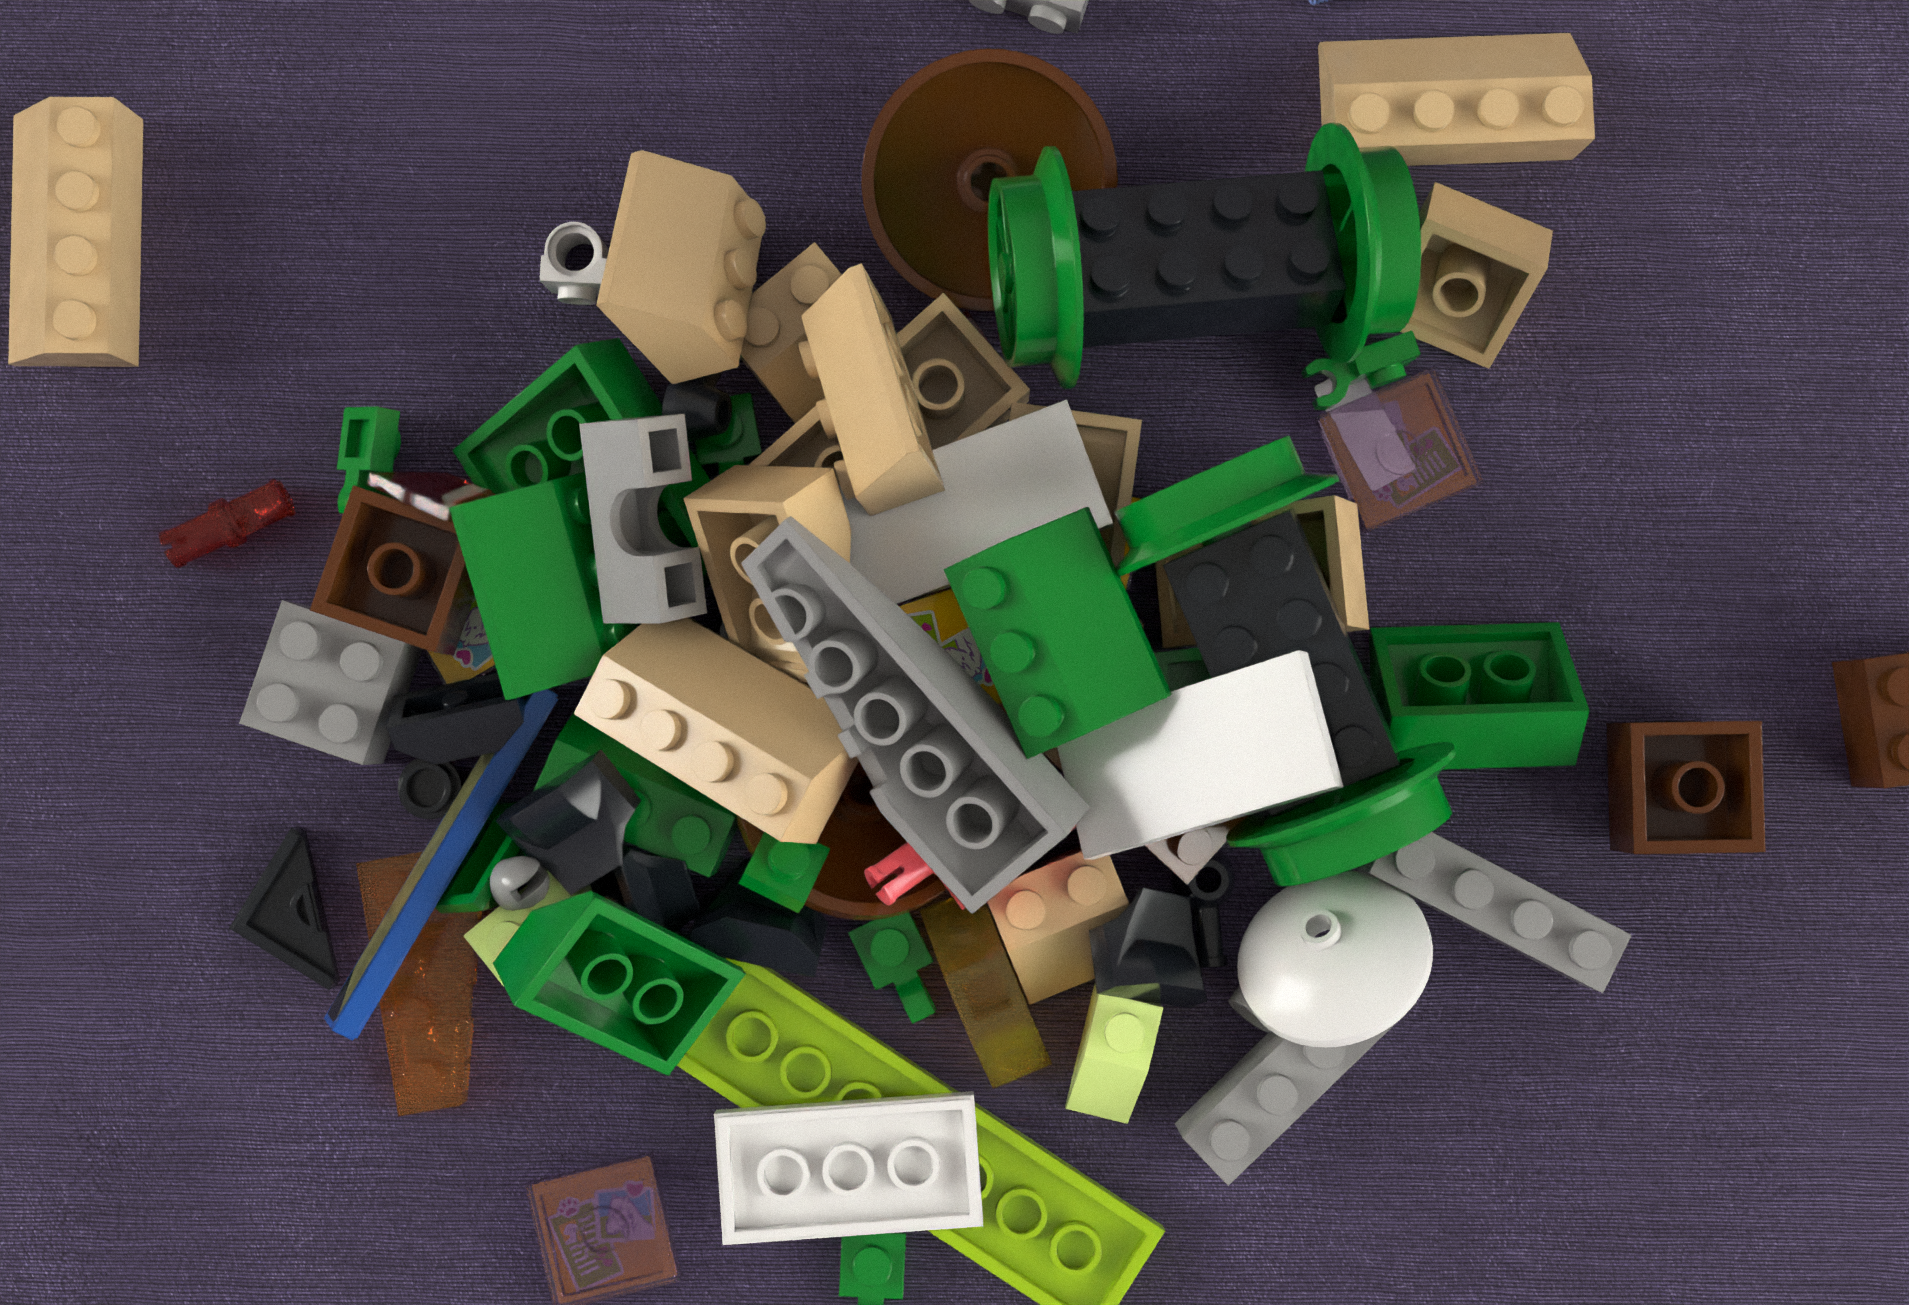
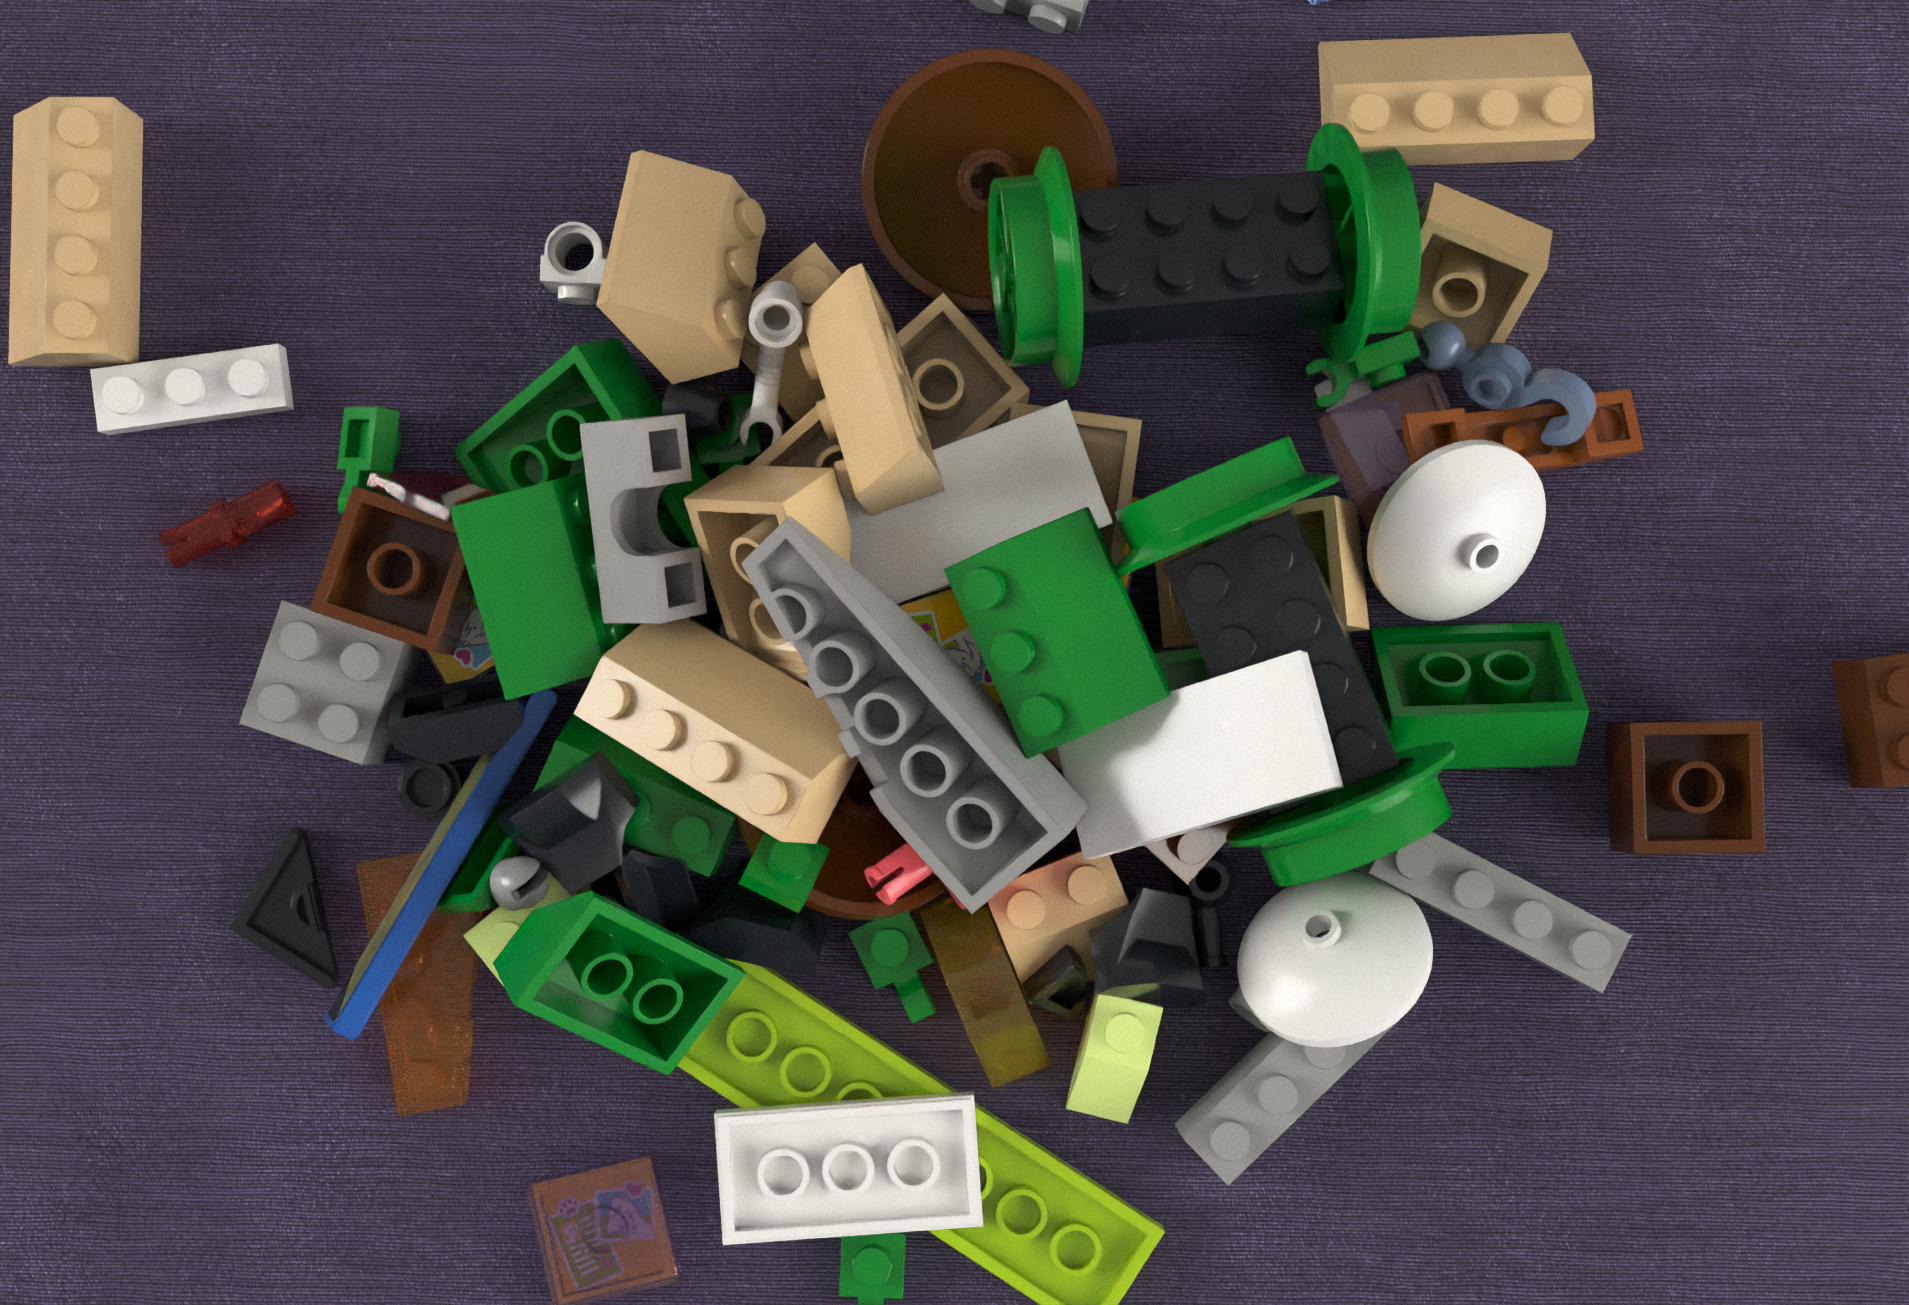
none -> white plate [90,344,294,435]
none -> white brick [740,281,804,445]
none -> black tile [1022,944,1087,1020]
none -> white dish [1367,440,1546,621]
none -> dark orange slope [1400,389,1644,472]
none -> sand blue piece [1416,320,1597,446]

